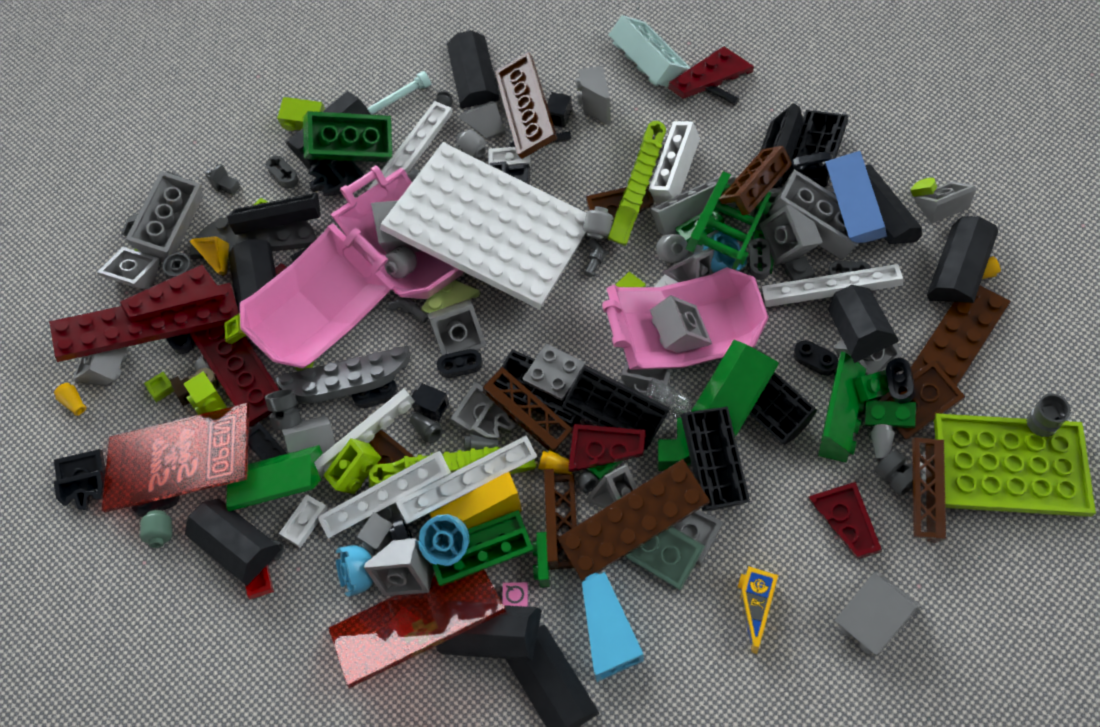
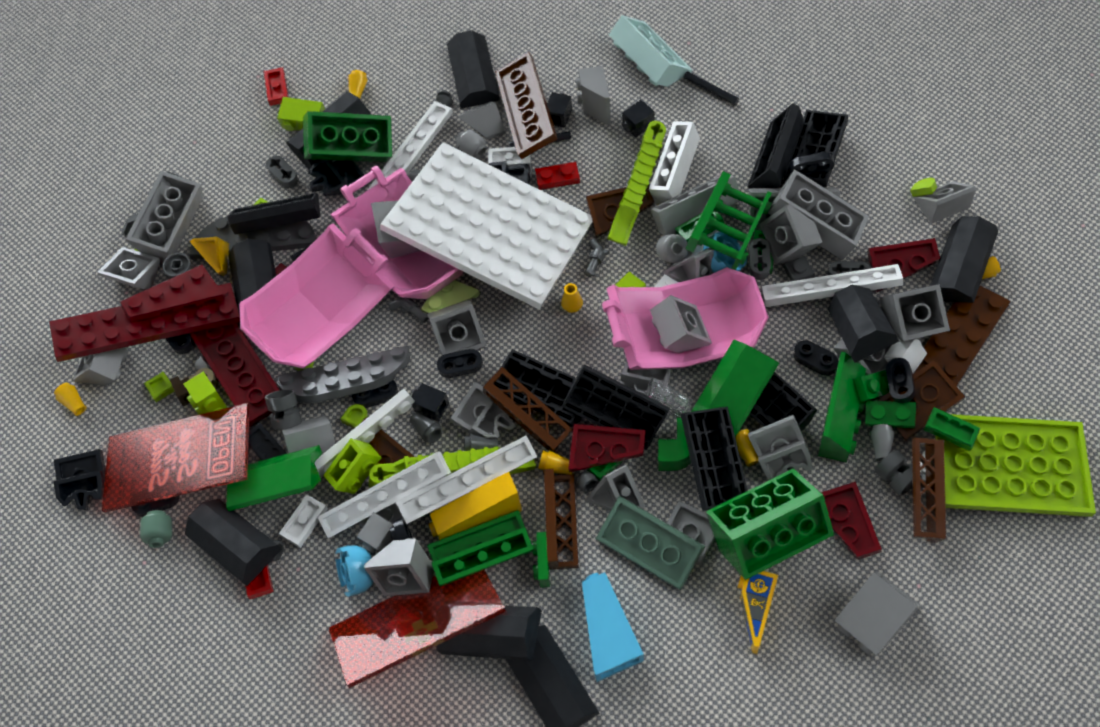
dark grey piece [205,164,241,196] -> none
lime tile [224,313,246,344] -> none
light aqua piece [367,71,432,115] -> none
light grey head [384,246,417,279] -> none
medium azure cylinder [418,514,470,566] -> none
bright pink tile [502,582,528,607] -> none
light grey bracket [523,344,586,401] -> none
reddish brown plate [557,459,710,581] -> none
light grey head [583,206,614,240] -> none
dark red wing [668,46,754,99] -> none
reddish brown fence [719,146,792,215] -> none
medium blue brick [825,151,887,243] -> none
black piece [865,165,922,244] -> none
dark grey wheel [1026,393,1071,437] -> none
none -> red plate [264,67,289,106]
none -> lime tile [340,404,369,428]
none -> yellow cone [348,70,368,99]
none -> red plate [535,162,580,190]
none -> yellow cone [561,283,583,313]
none -> black brick [622,100,655,138]
none -> green brick [706,468,834,580]
none -> yellow cone [735,429,759,467]
none -> light grey plate [748,415,813,479]
none -> dark red wing [867,238,940,292]
none -> light grey slope [879,284,950,341]
none -> white brick [884,337,927,374]
none -> green plate [923,407,980,451]

